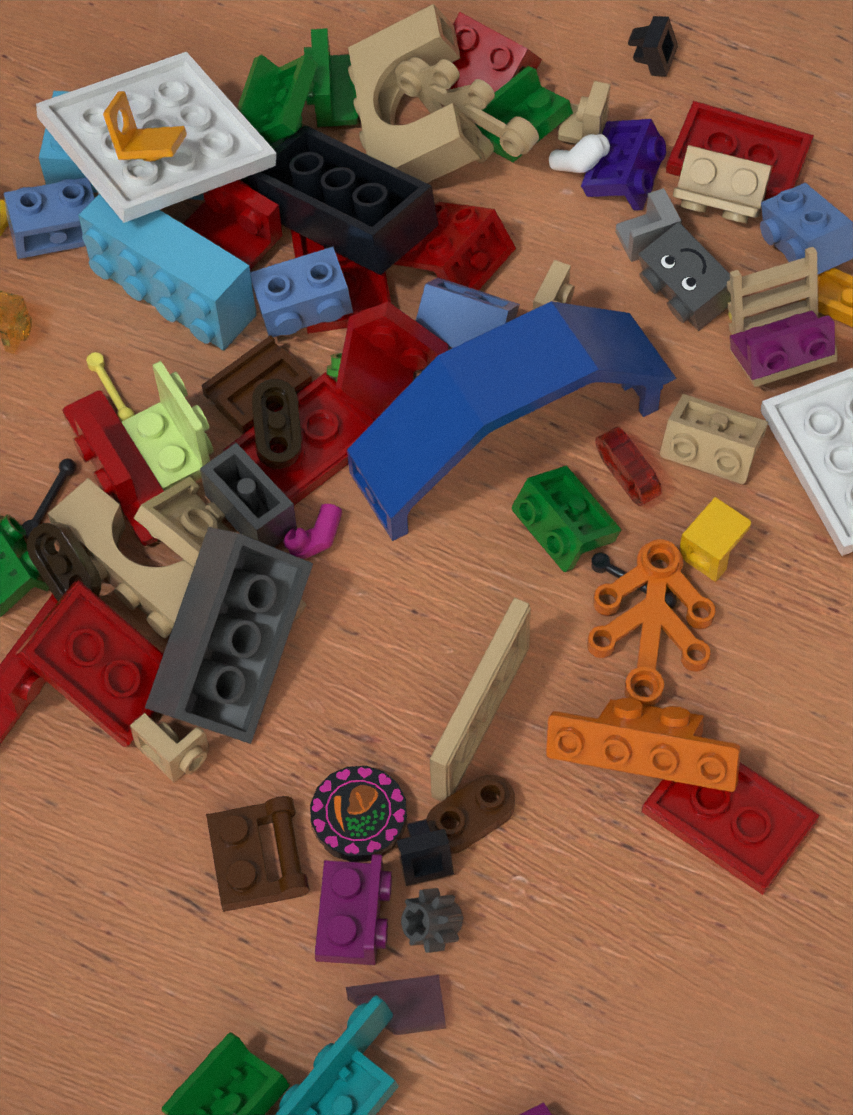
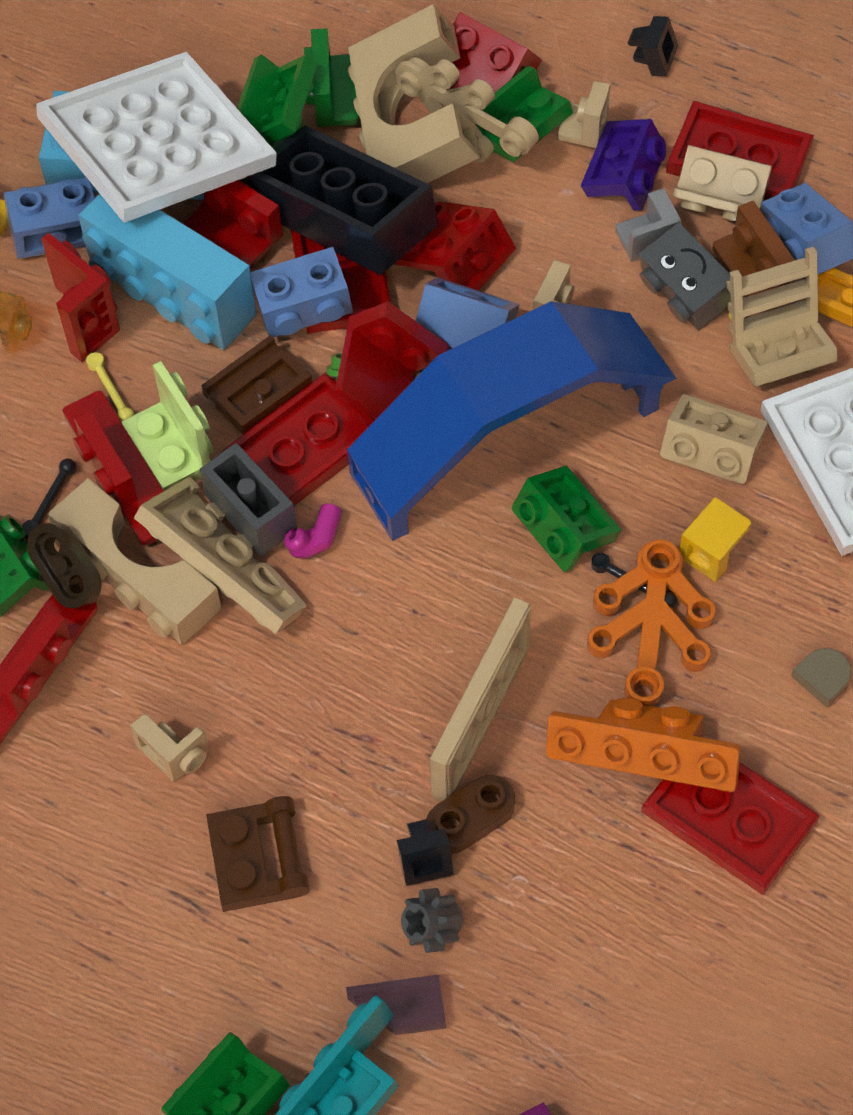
red tile [15,580,163,747] -> none
light orange bracket [103,91,187,162] -> none
dark grey slope [145,527,313,744] -> none
dark brown plate [252,379,302,469] -> none
black tile [310,766,407,862] -> none
magenta bracket [315,854,392,965] -> none
white arm [549,134,610,173] -> none
clear red beam [595,427,662,506] -> none
magenta bracket [730,310,835,380] -> none
none -> red bracket [41,233,120,363]
none -> dark orange bracket [712,201,795,297]
none -> dark tan tile [791,648,851,707]

